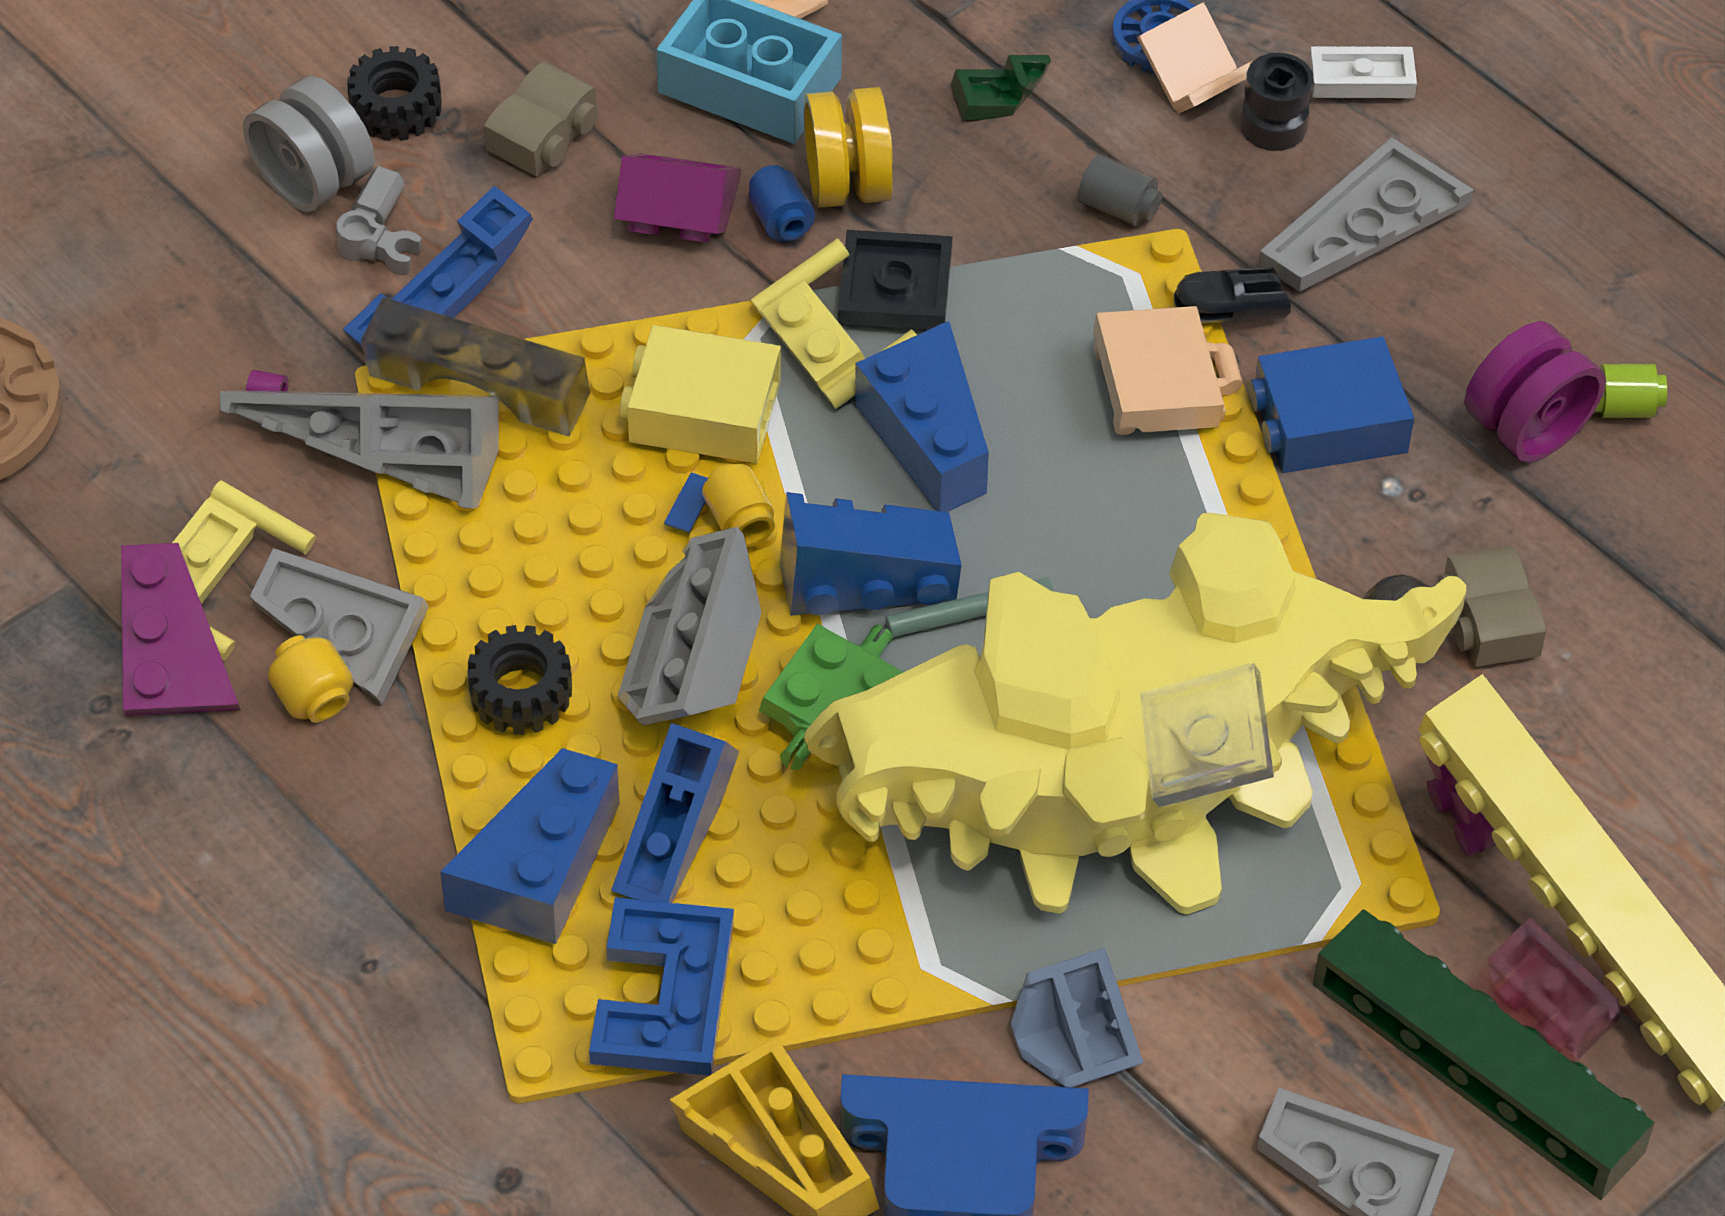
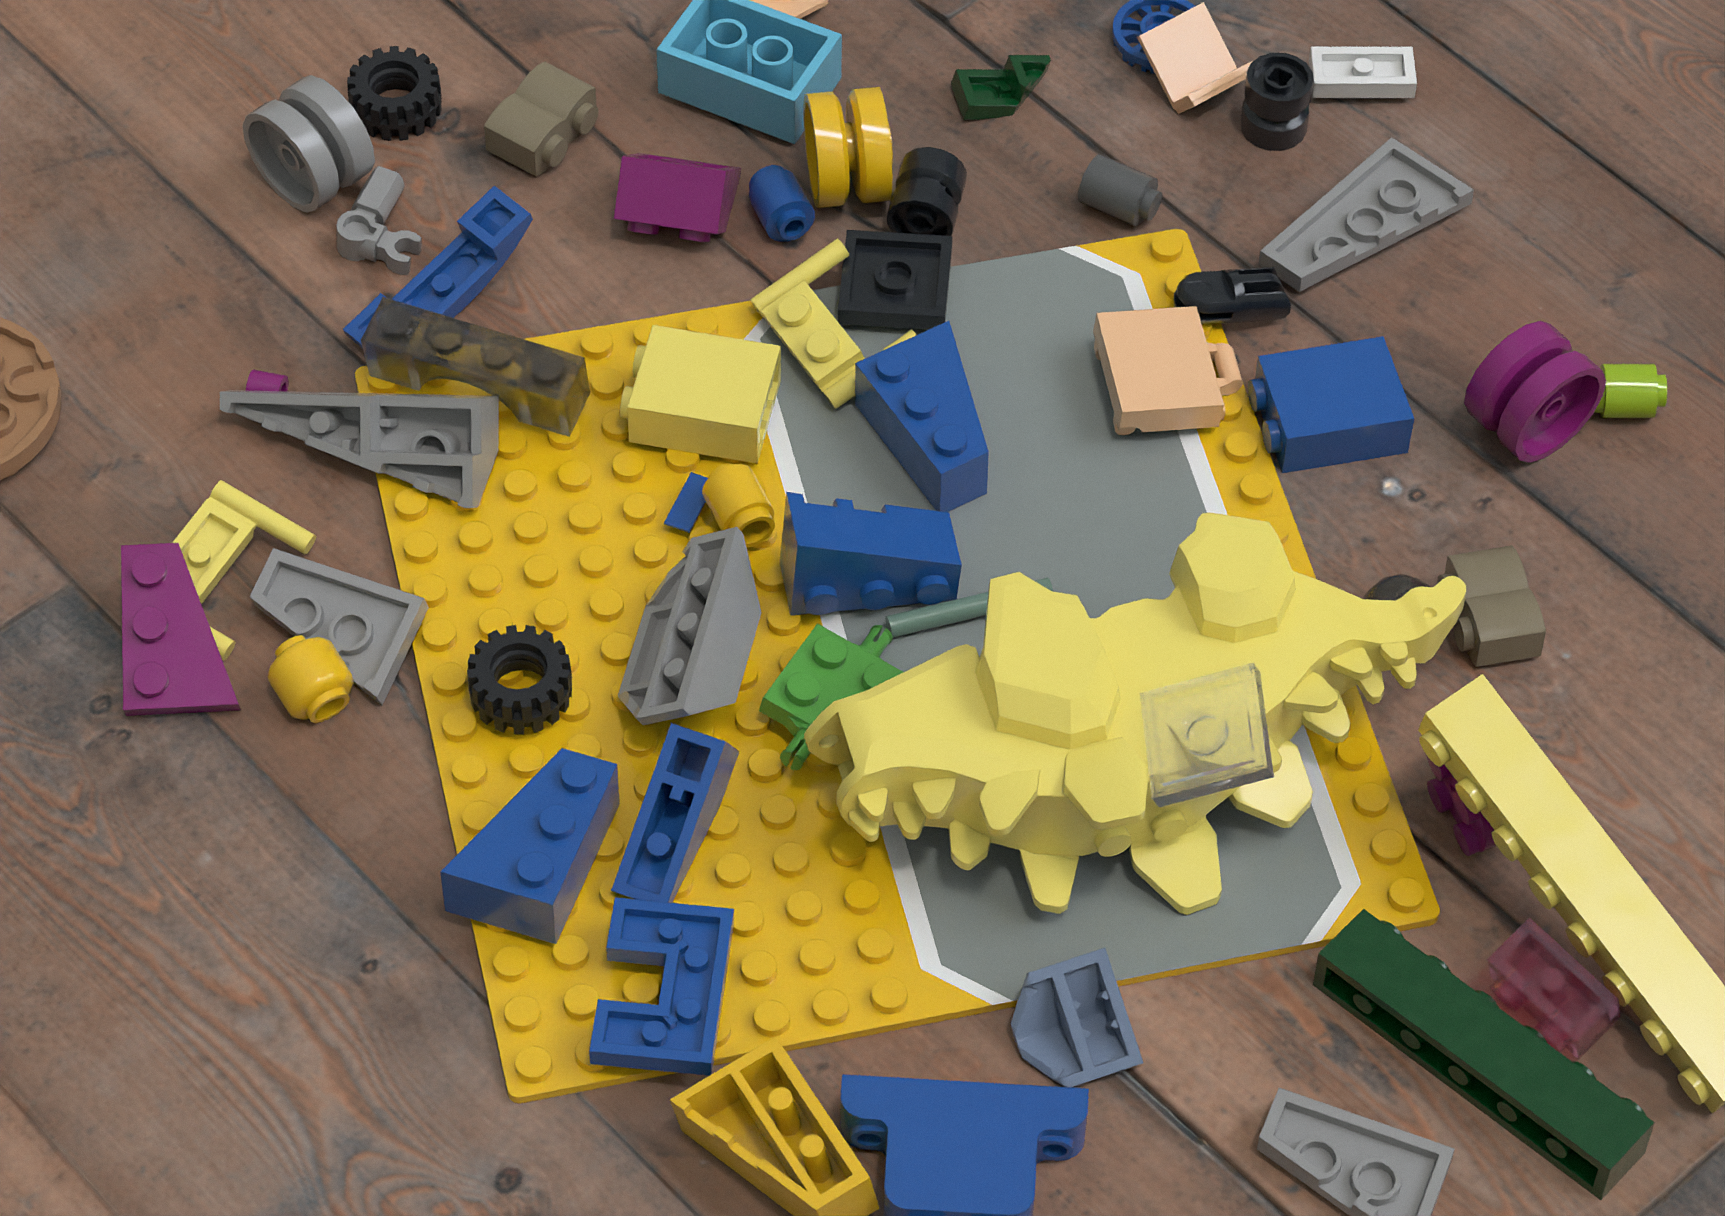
none -> black wheel [887,147,967,236]

